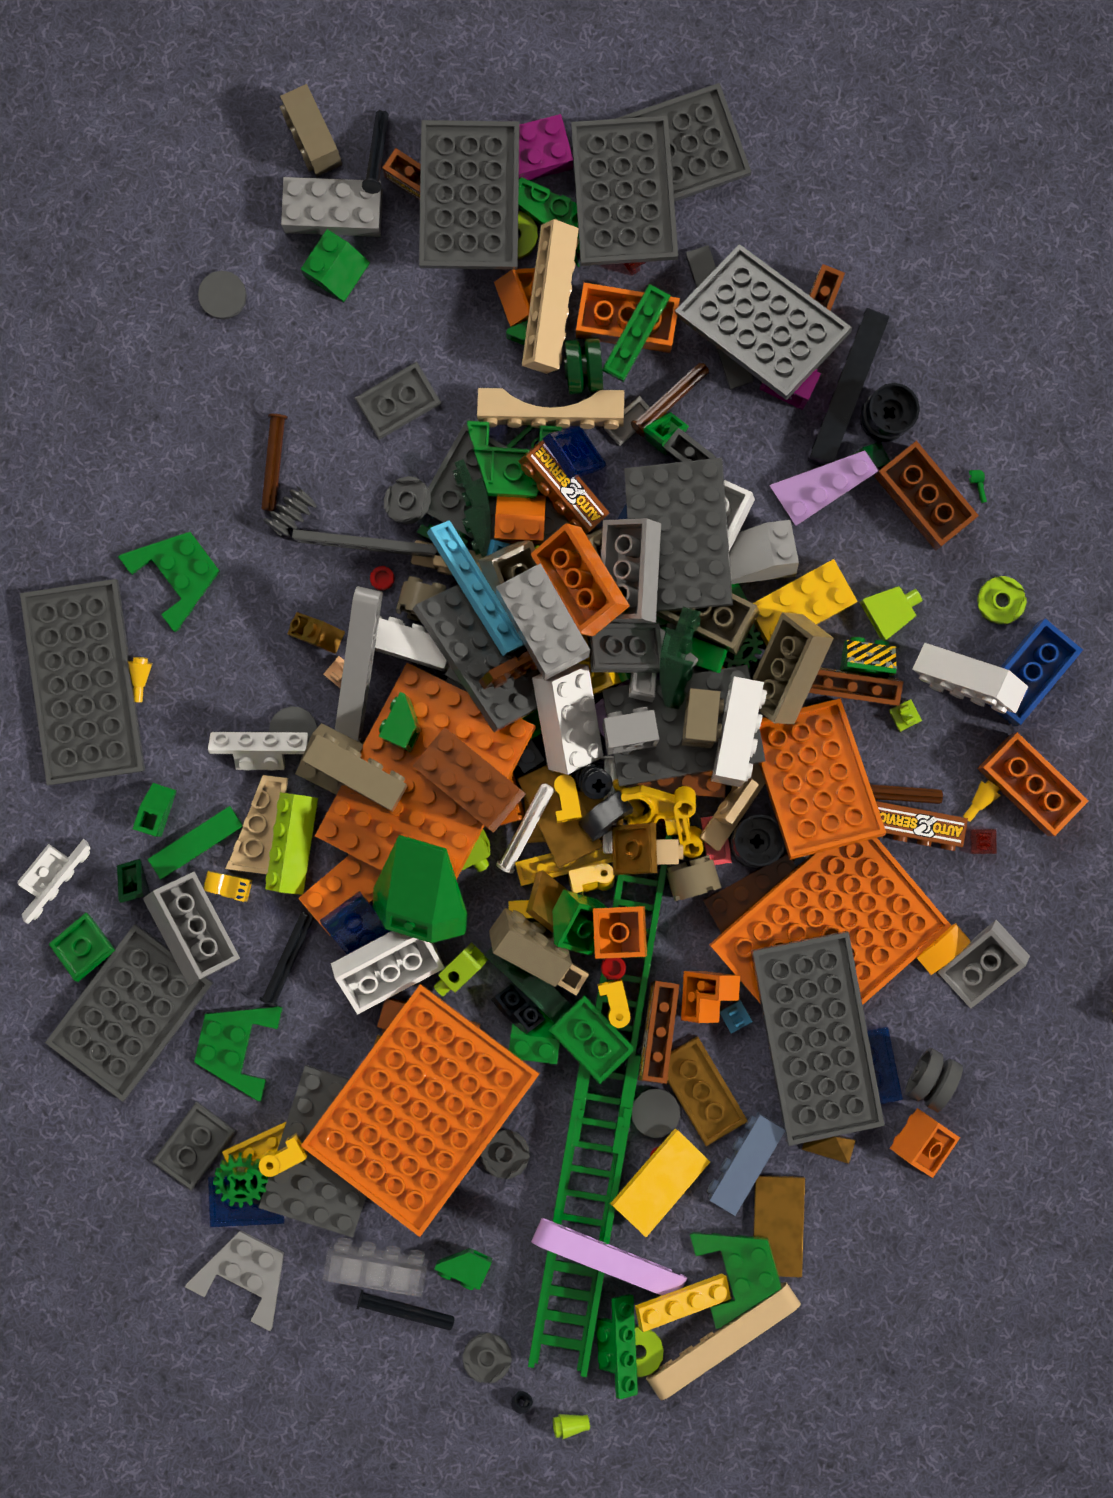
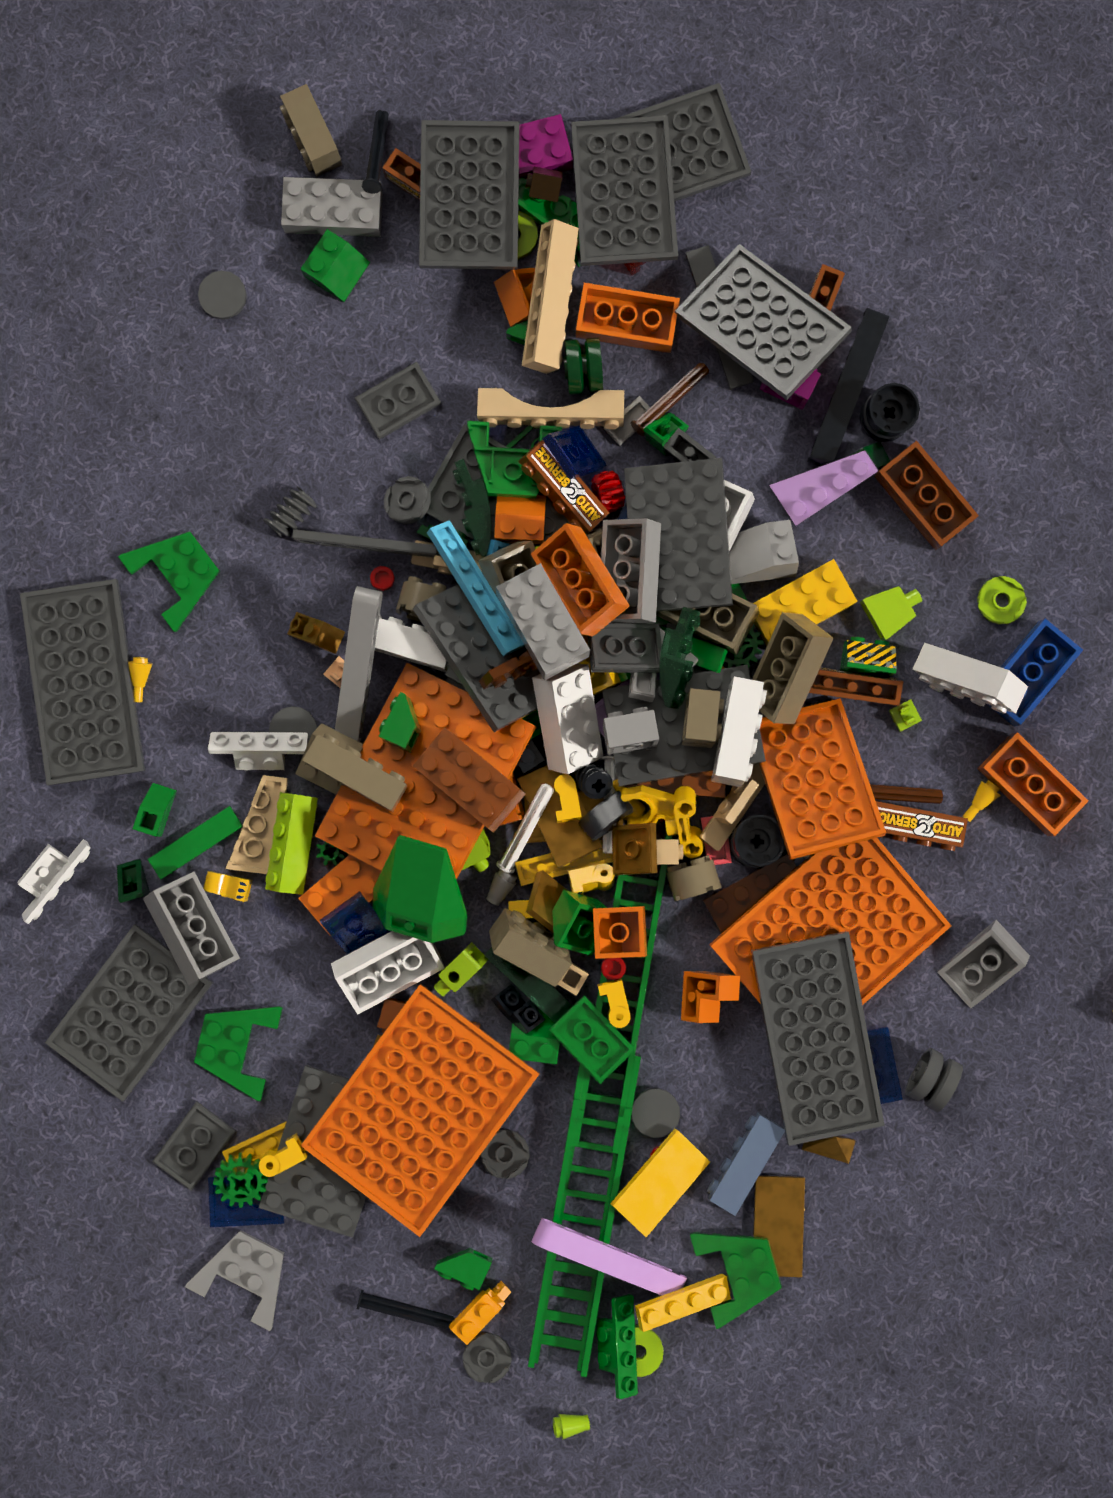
green tile [49,913,116,982] -> none
black axle [259,912,314,1007] -> none
reddish brown axle [261,414,288,512] -> none
clear brick [323,1238,430,1297] -> none
black hinge [511,1391,533,1414] -> none
green tile [602,284,671,382] -> none
dark orange brick [638,981,680,1084] -> none
tan beam [646,1282,801,1400] -> none
pearl gold tile [667,1036,748,1146] -> none
dark azure tile [720,1000,752,1034] -> none
orange slope [890,1108,960,1178] -> none
light orange slope [916,923,971,975] -> none
green hand [969,470,987,503] -> none
clear red tile [970,829,997,854] -> none
none -> green gear [316,842,346,866]
none -> light orange hinge [448,1281,511,1345]
none -> light grey cone [486,869,517,906]
none -> dark brown brick [525,166,562,202]
none -> red gear [591,471,625,513]

